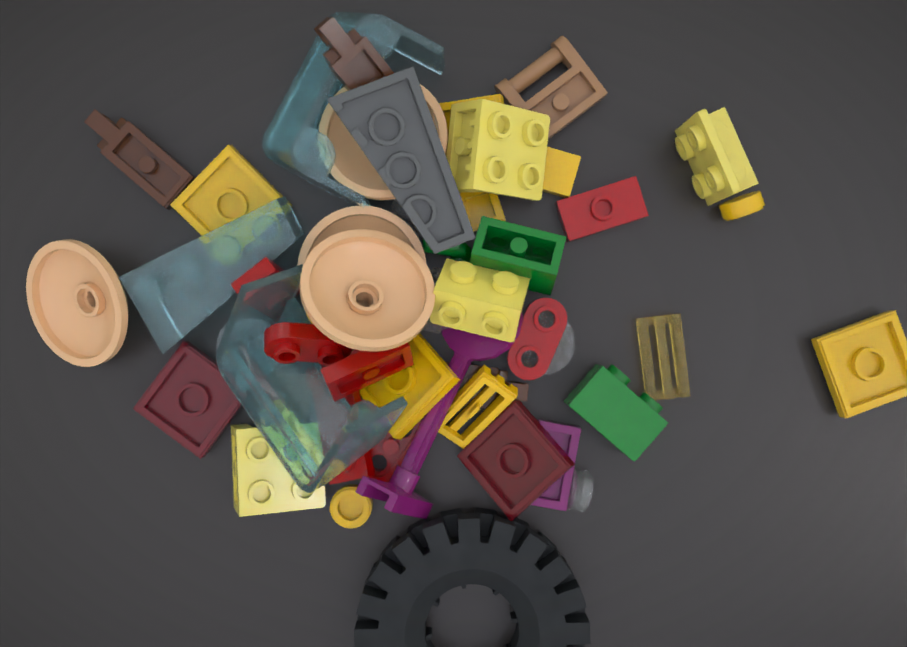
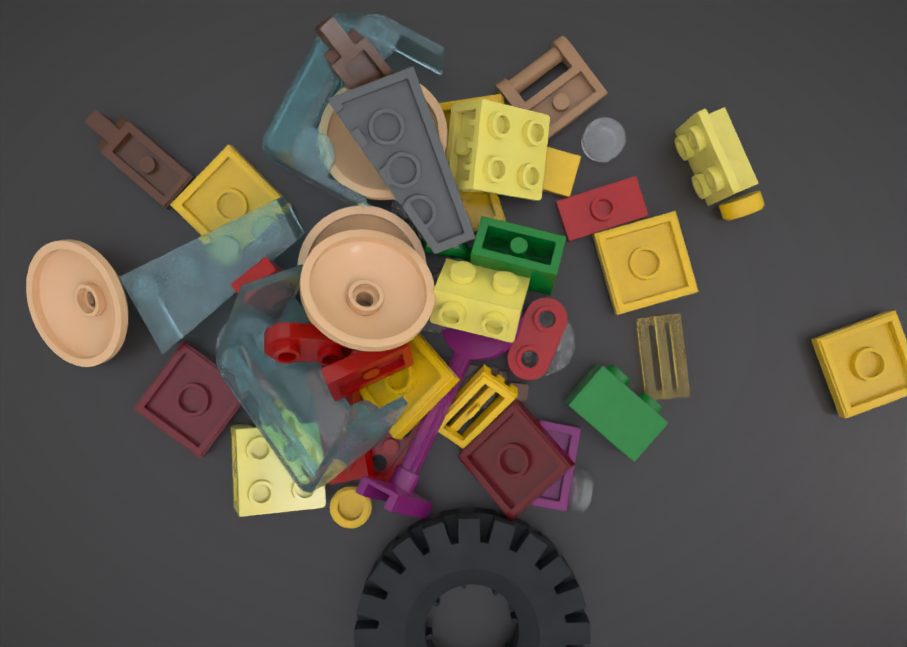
none -> clear tile [581,117,625,162]
none -> yellow plate [592,211,699,315]

